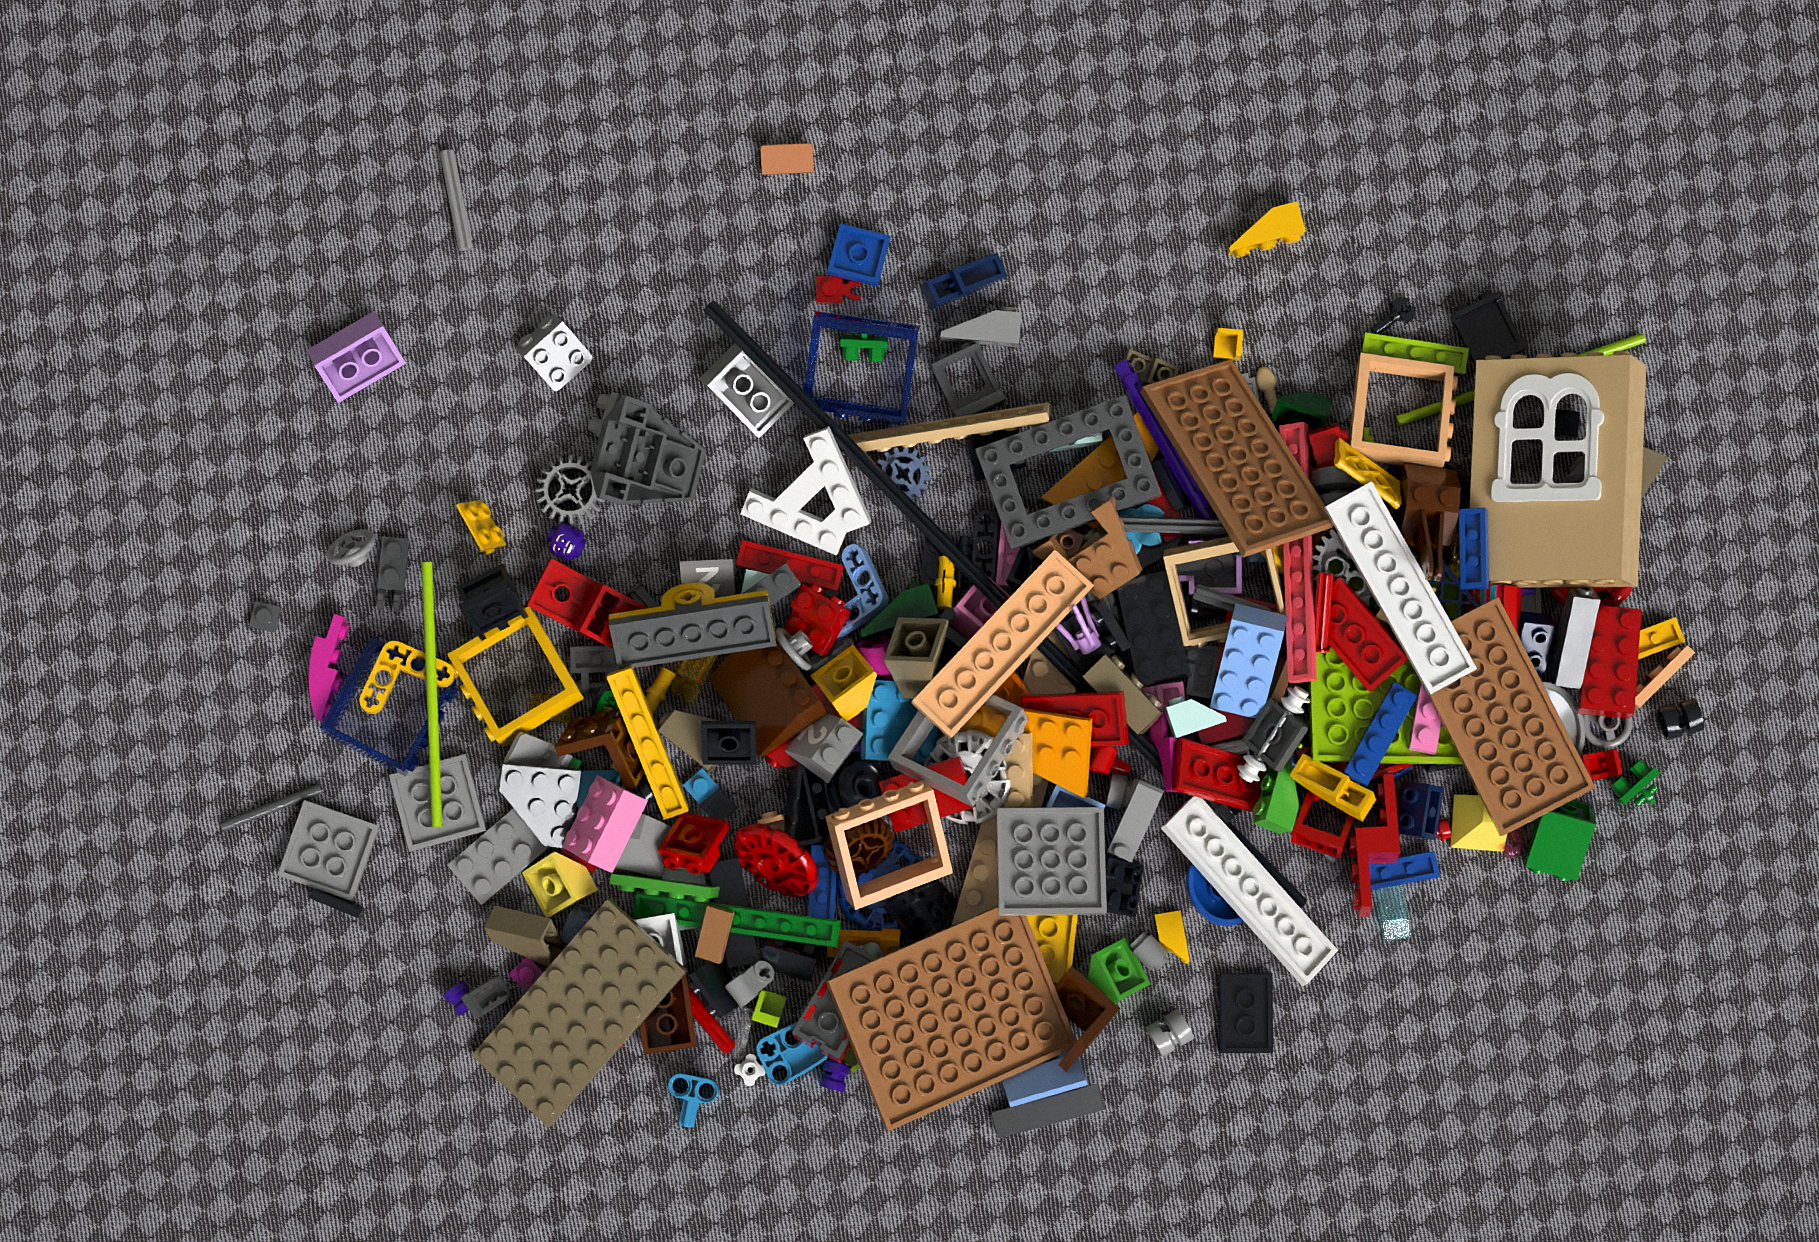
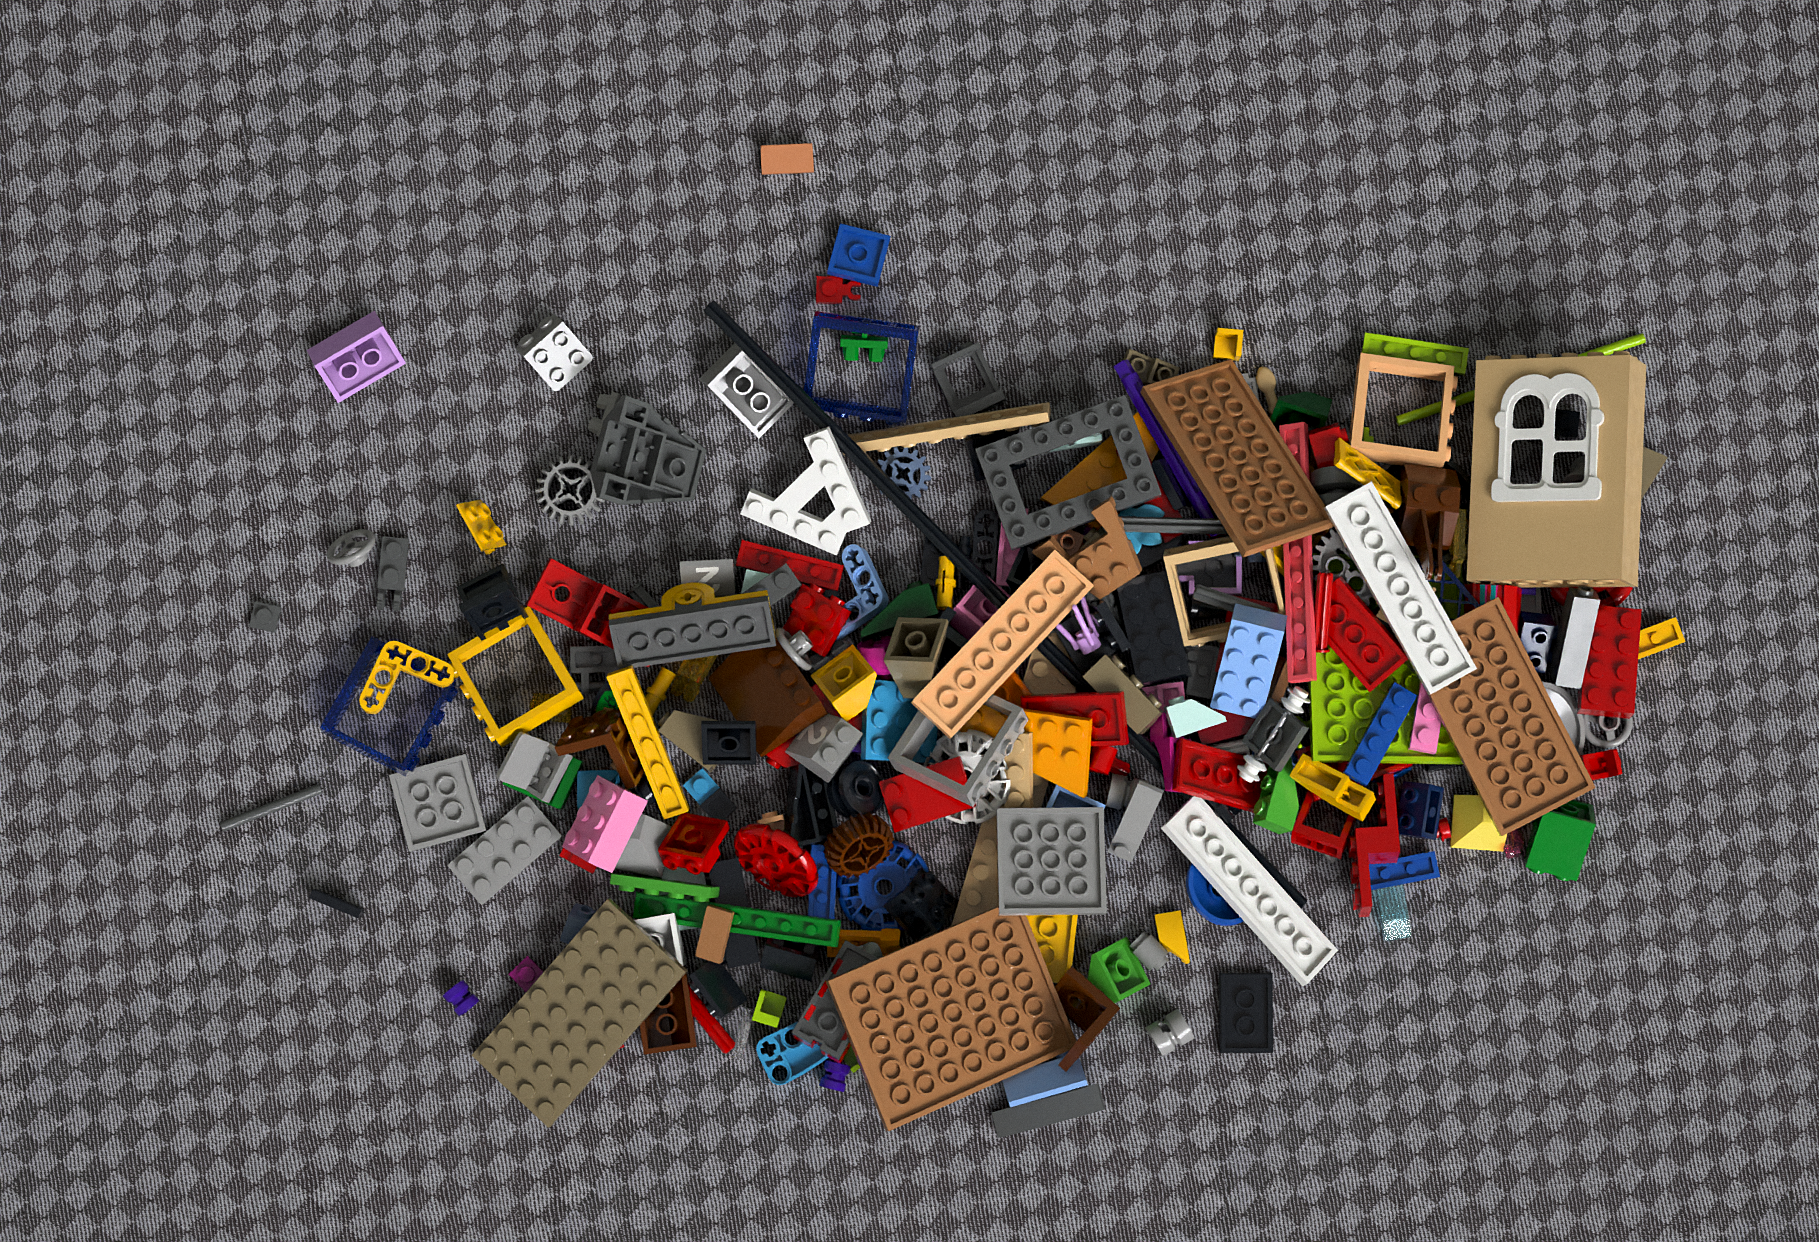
light grey plate [277,800,380,901] -> none
dark pink slope [309,614,350,722] -> none
lime piece [422,561,442,827] -> none
light grey axle [440,149,473,251] -> none
dark grey plate [461,974,514,1020] -> none
dark tan slope [484,906,565,967] -> none
plate [497,762,581,848] -> none
light yellow slope [522,852,598,918] -> none
dark purple head [546,522,587,561] -> none
dark azure beam [668,1073,719,1128] -> none
light grey piece [724,961,775,1008] -> none
white plate [734,1054,766,1086] -> none
light nougat window [825,780,953,910] -> none
dark blue slope [920,253,1008,310] -> none
light grey slope [940,307,1022,348] -> none
black slope [1105,858,1144,917] -> none
yellow slope [1227,201,1306,258] -> none
black bar [1371,298,1416,334] -> none
black panel [1450,290,1529,368] -> none
blue plate [1459,507,1489,590] -> none
green hips [1610,760,1660,807] -> none
light nougat plate [1635,645,1695,709] -> none
black wheel [1657,698,1704,740] -> none

